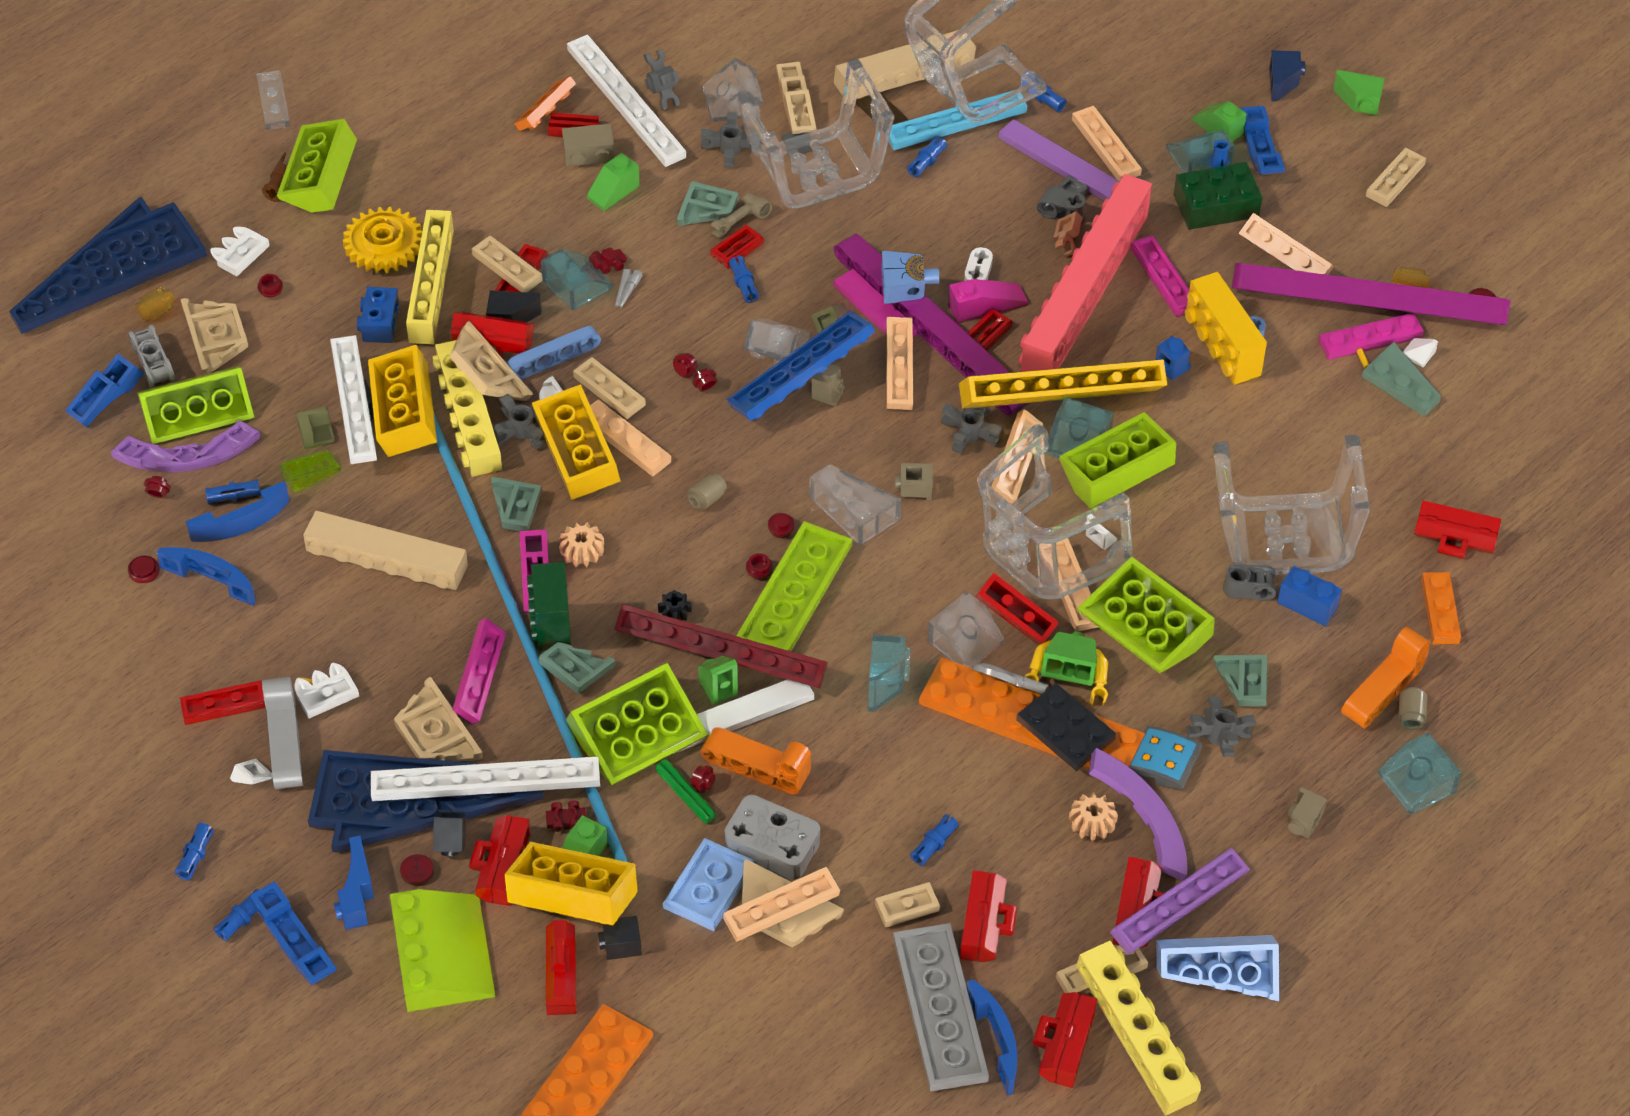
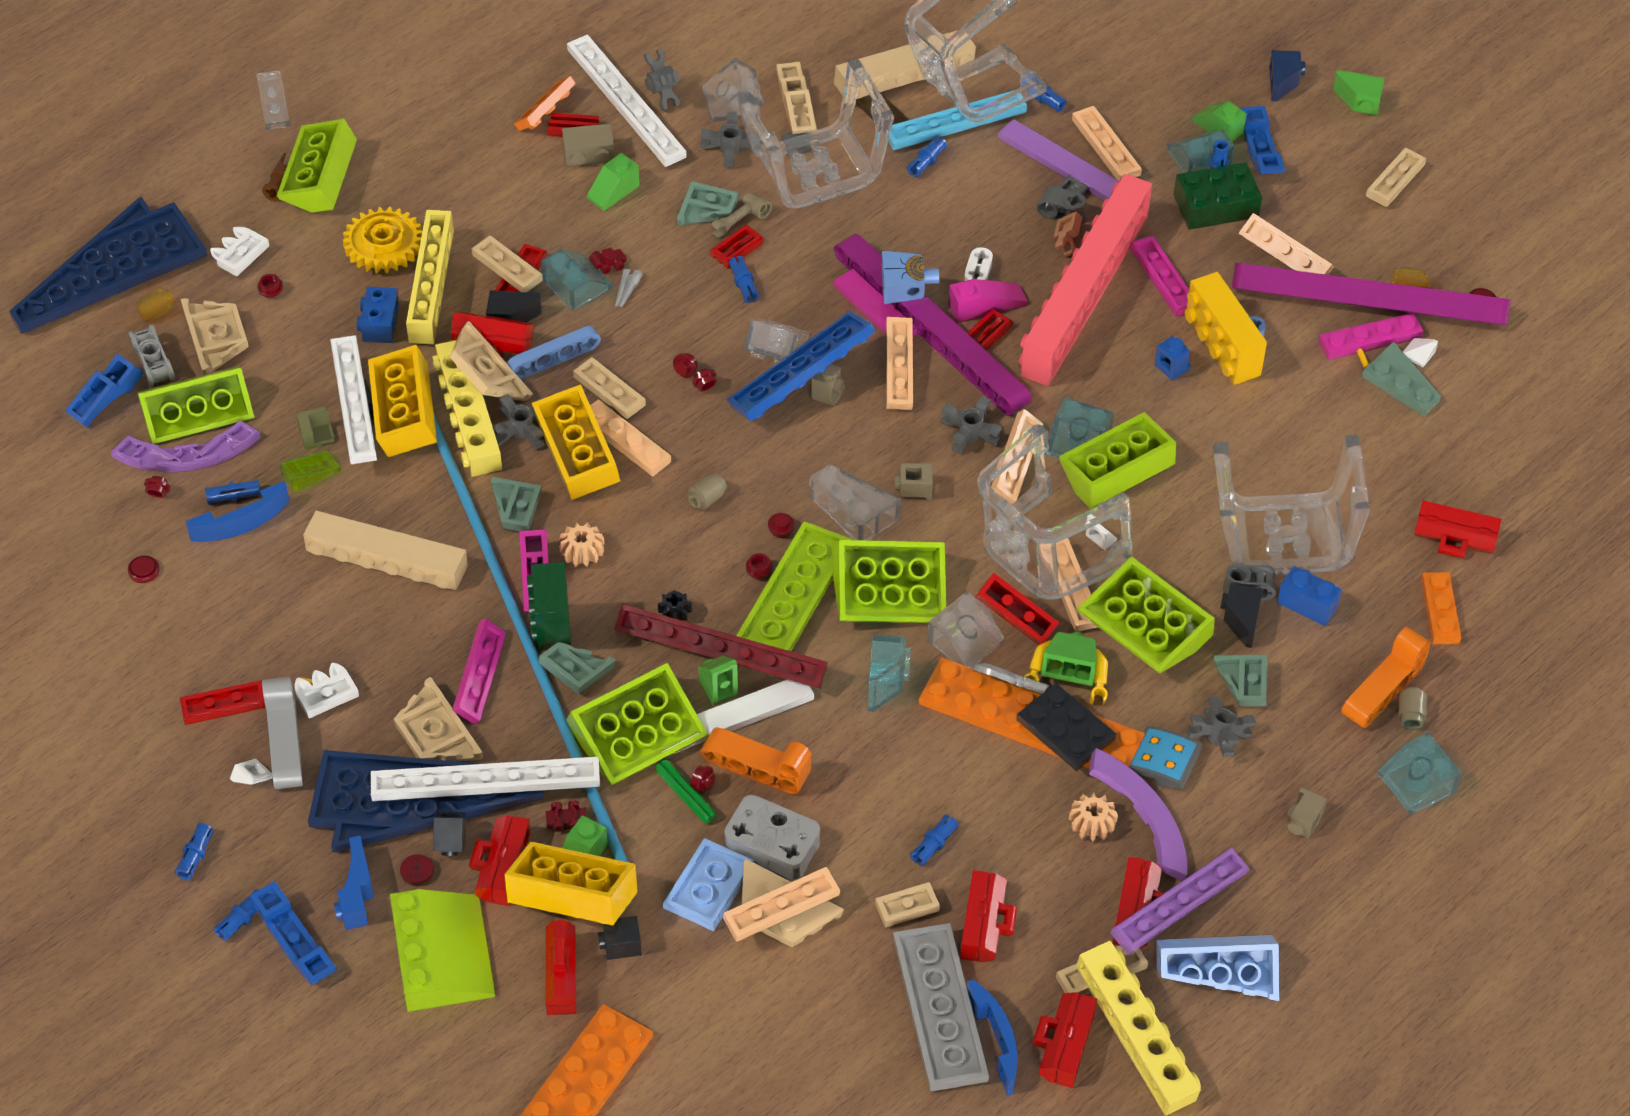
blue slope [157,547,256,606] -> none
white tile [539,376,563,400] -> none
olive panel [811,303,848,333] -> none
yellow brick [959,360,1167,409] -> none
none -> lime slope [832,540,947,623]
none -> black slope [1220,583,1263,648]

